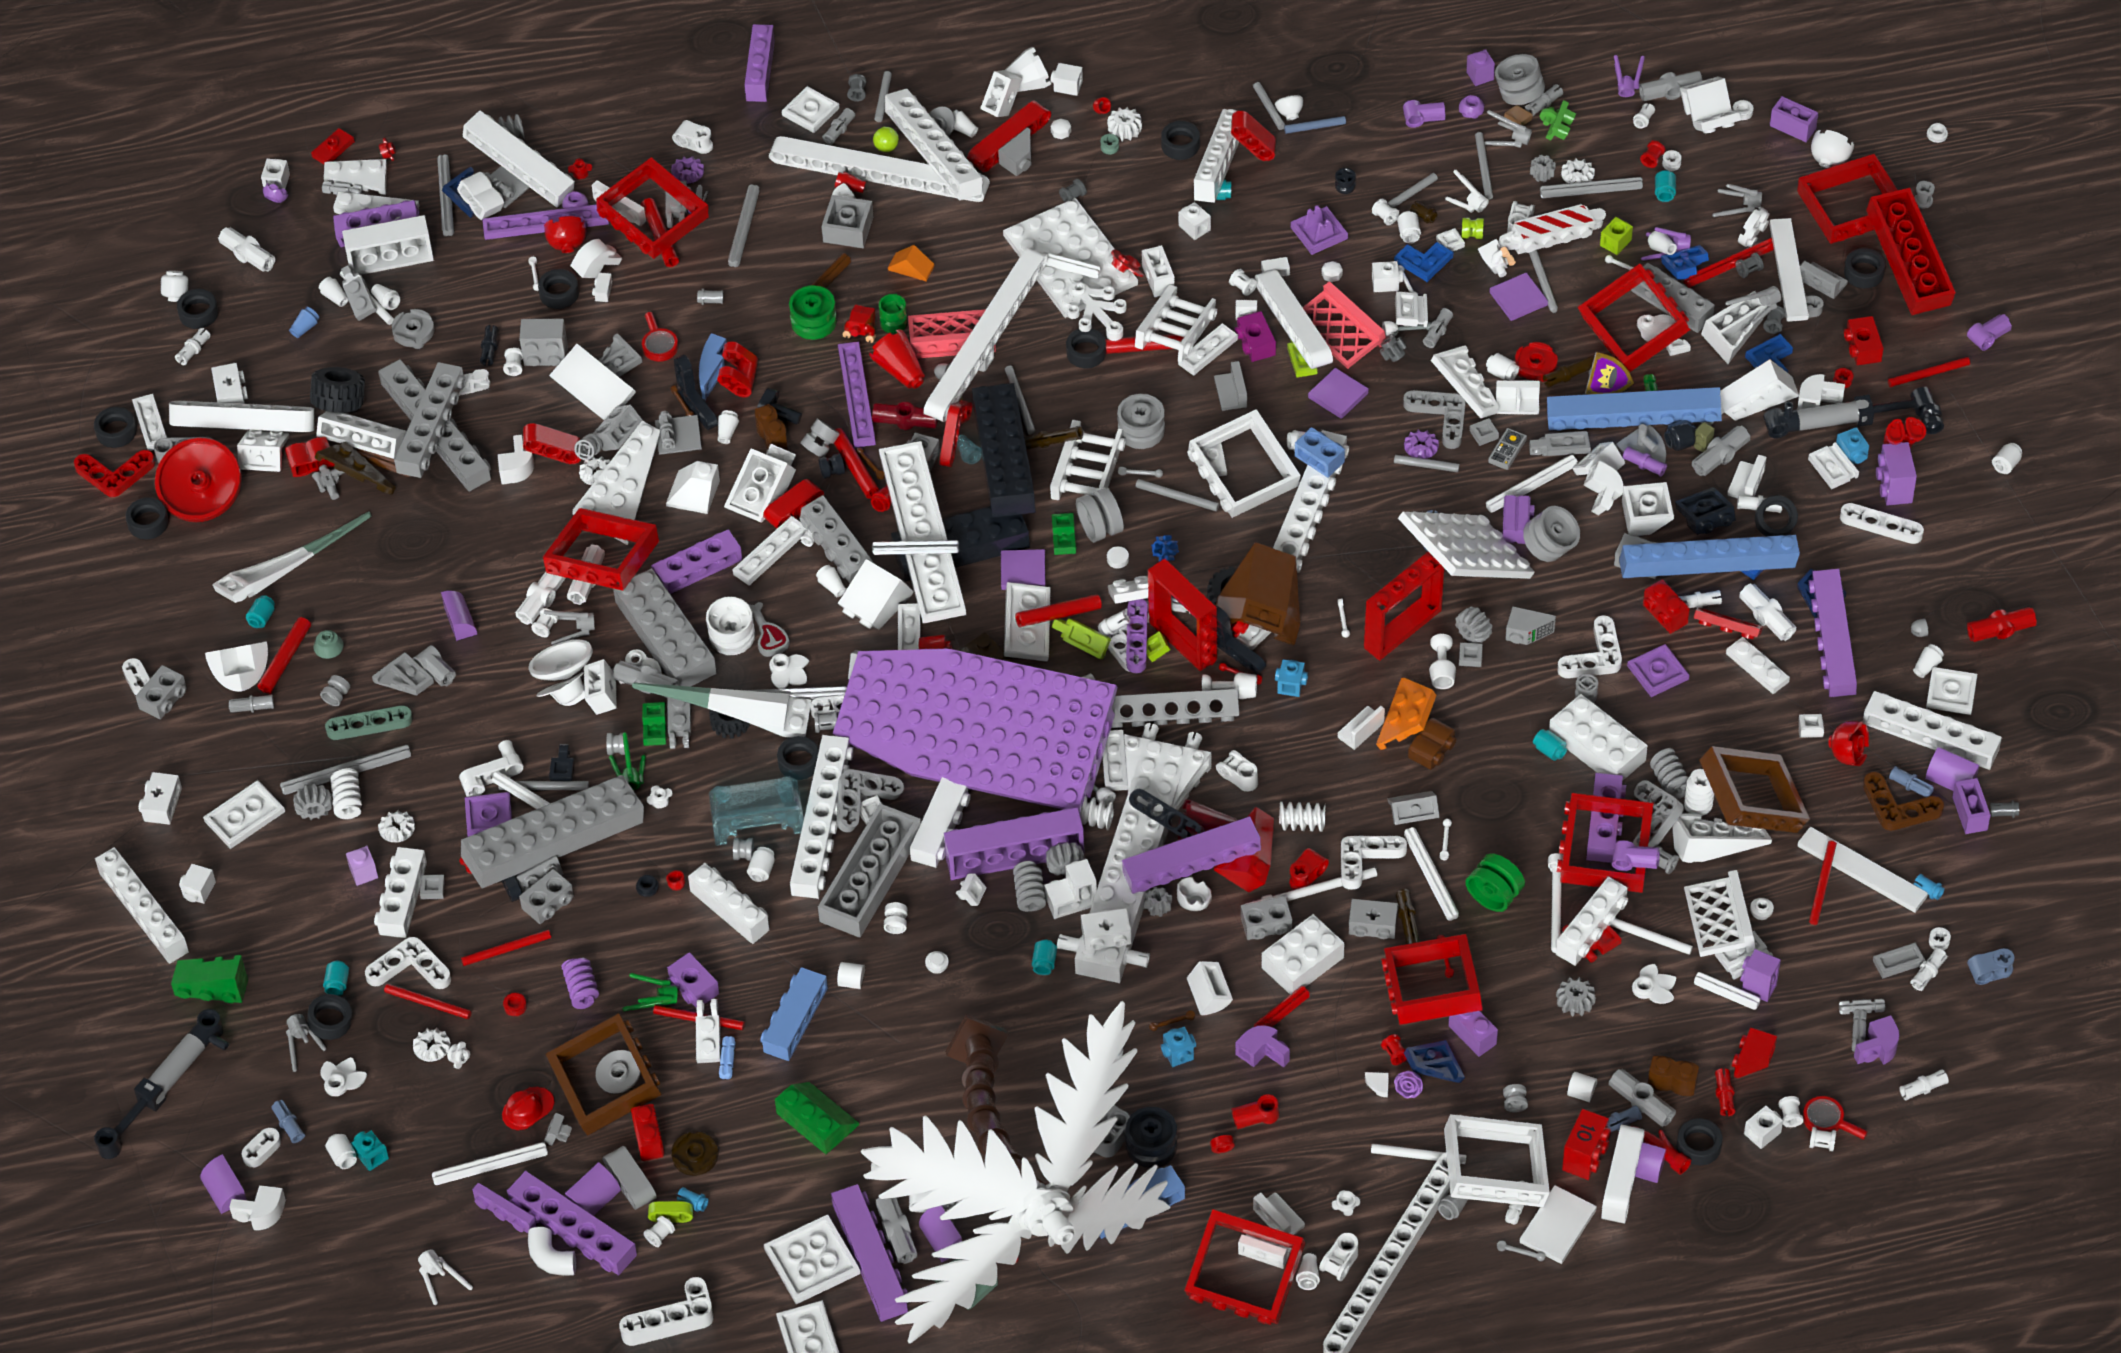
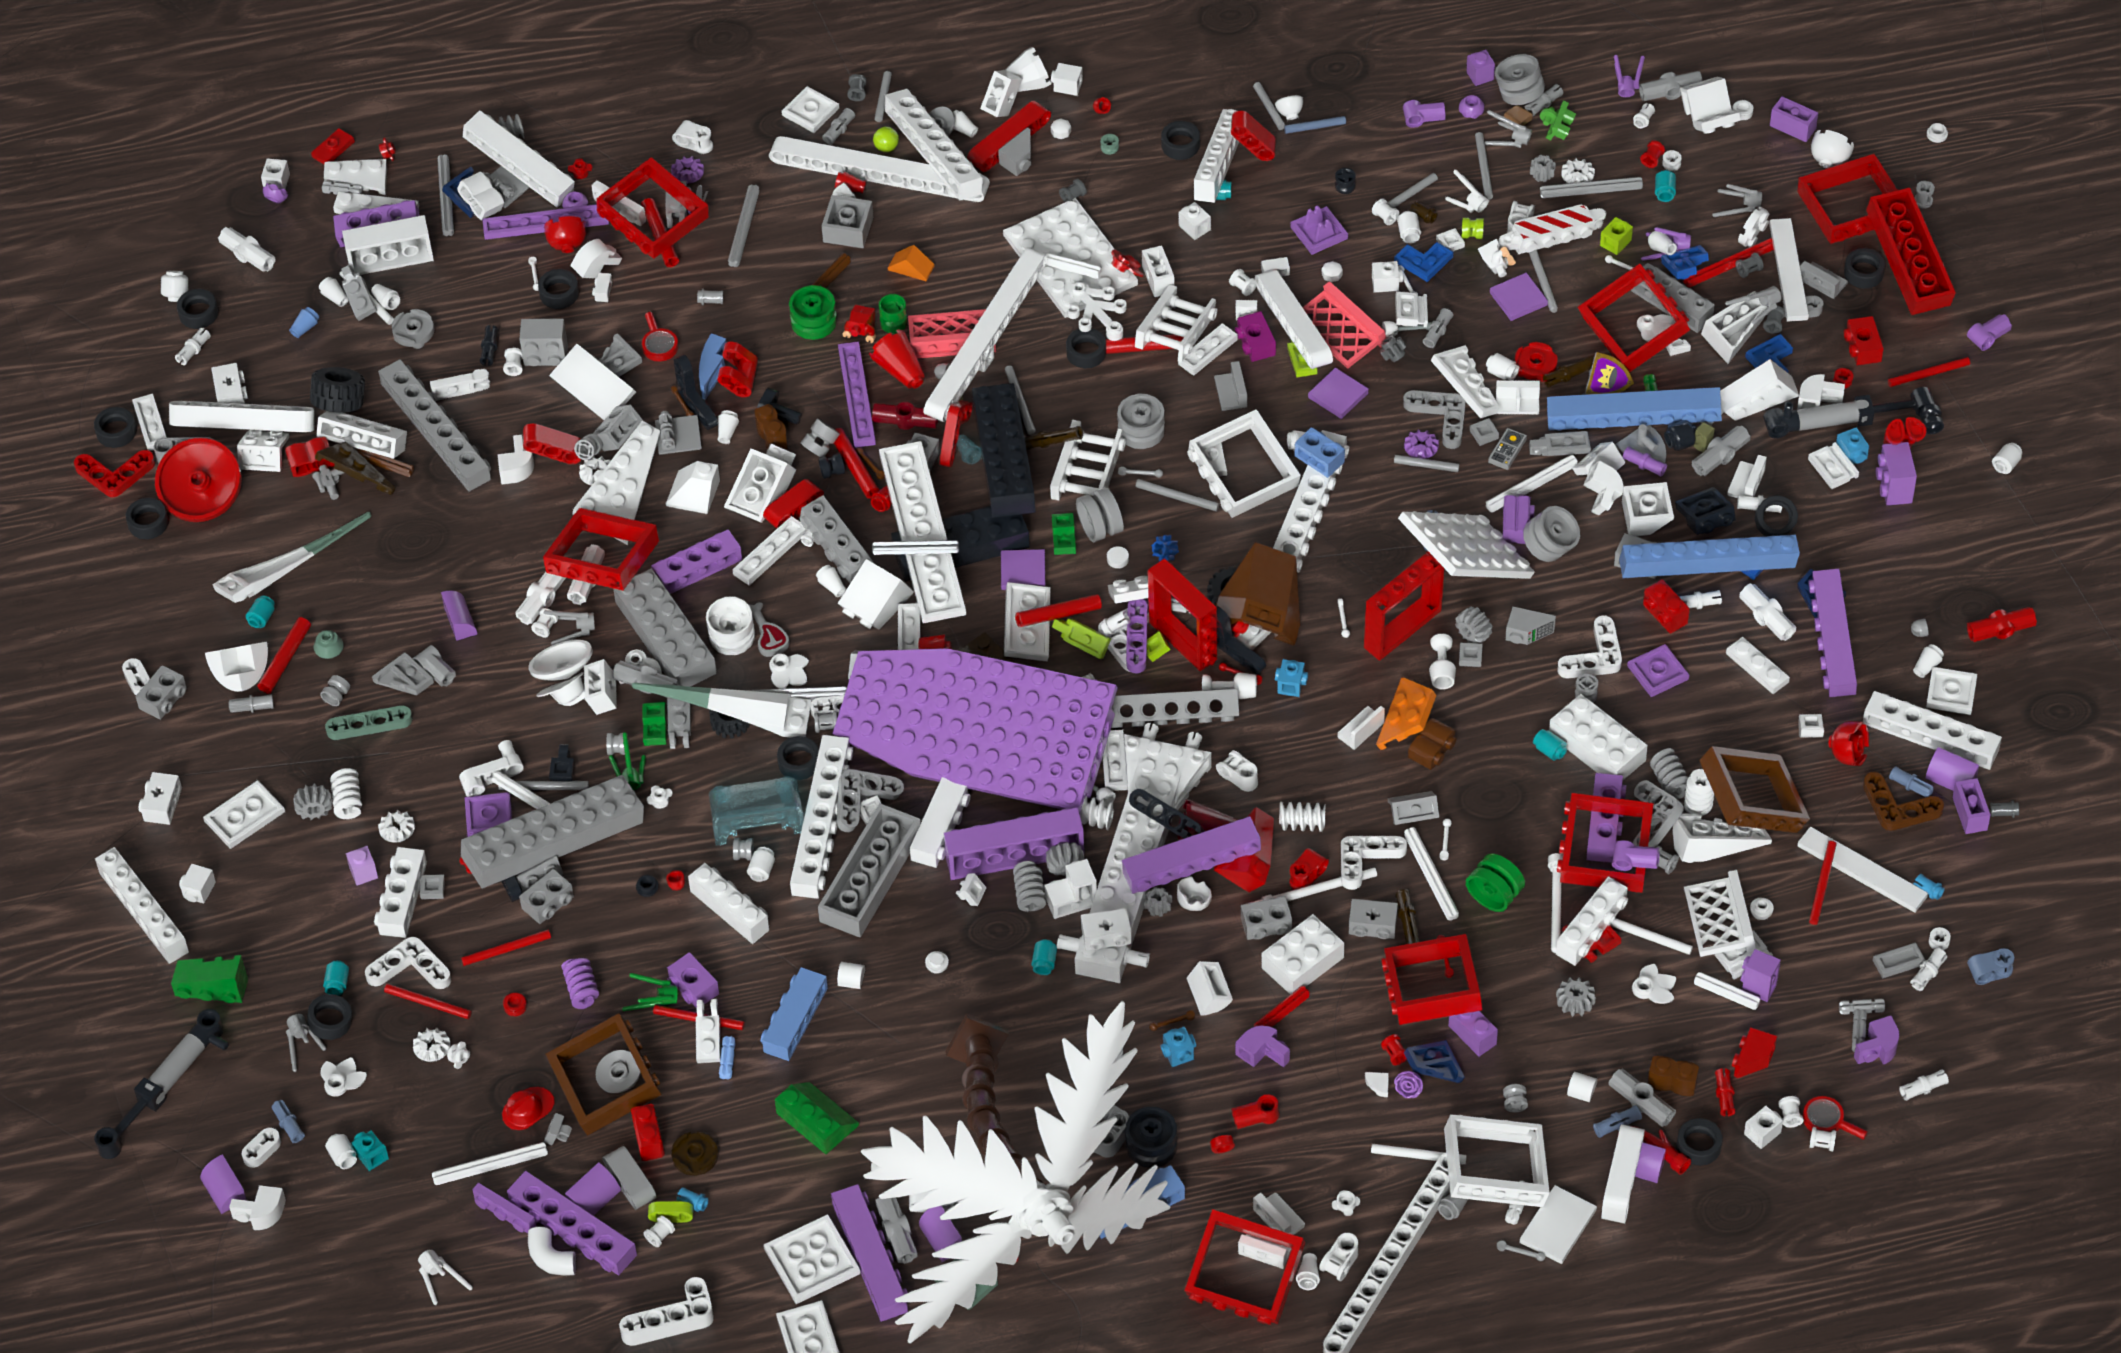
light grey axle [280,745,411,795] -> none
light grey brick [394,362,466,478] -> none
medium lavender brick [745,24,775,102] -> none
white wheel [884,902,908,934] -> none
white gear [1107,107,1142,141] -> none
red brick [1562,1109,1611,1180] -> none
plate [1694,608,1763,639] -> none
white beam [1840,503,1924,544] -> none

